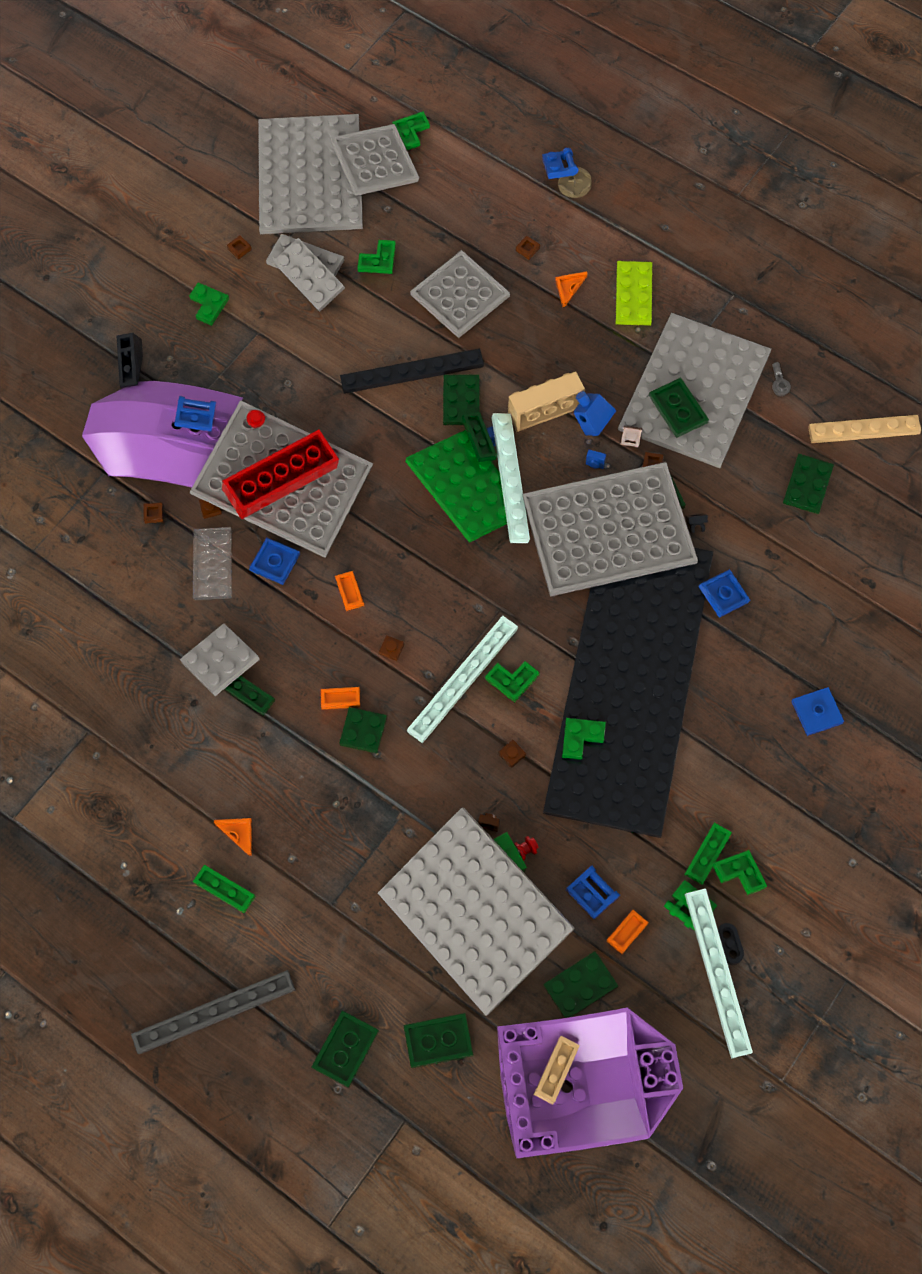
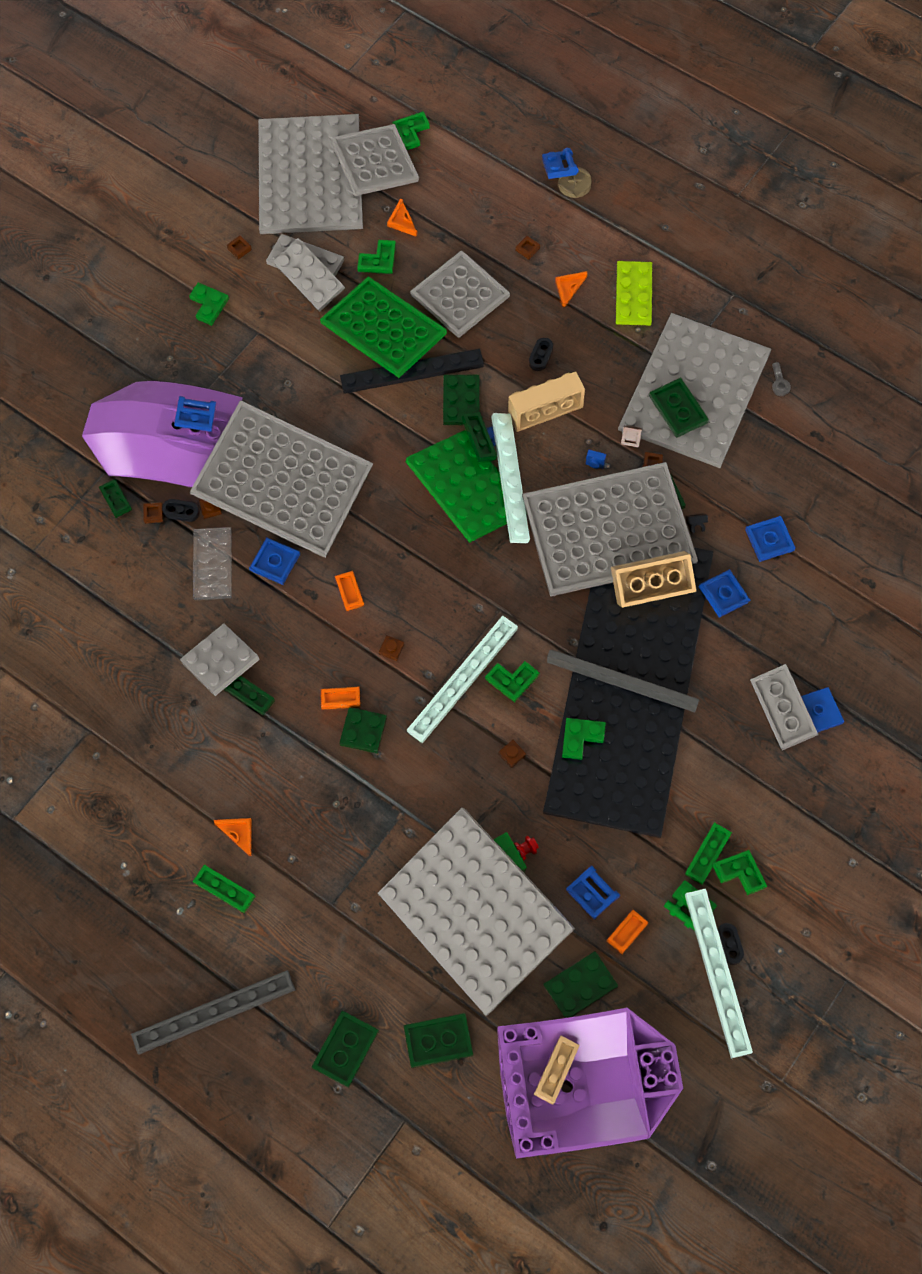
black slope [116,333,143,388] -> none
red brick [222,430,339,520] -> none
red plate [246,410,265,428] -> none
reddish brown plate [478,813,500,832] -> none
blue torso [574,391,616,436] -> none
dark green plate [783,454,834,514] -> none
tan plate [808,415,921,443] -> none
none -> dark green plate [99,479,132,518]
none -> black plate [162,499,200,522]
none -> green plate [320,276,447,378]
none -> orange tile [387,199,417,236]
none -> black plate [529,338,553,371]
none -> dark grey tile [547,649,699,712]
none -> tan brick [611,551,697,608]
none -> blue plate [745,516,795,562]
none -> light grey plate [750,664,818,751]

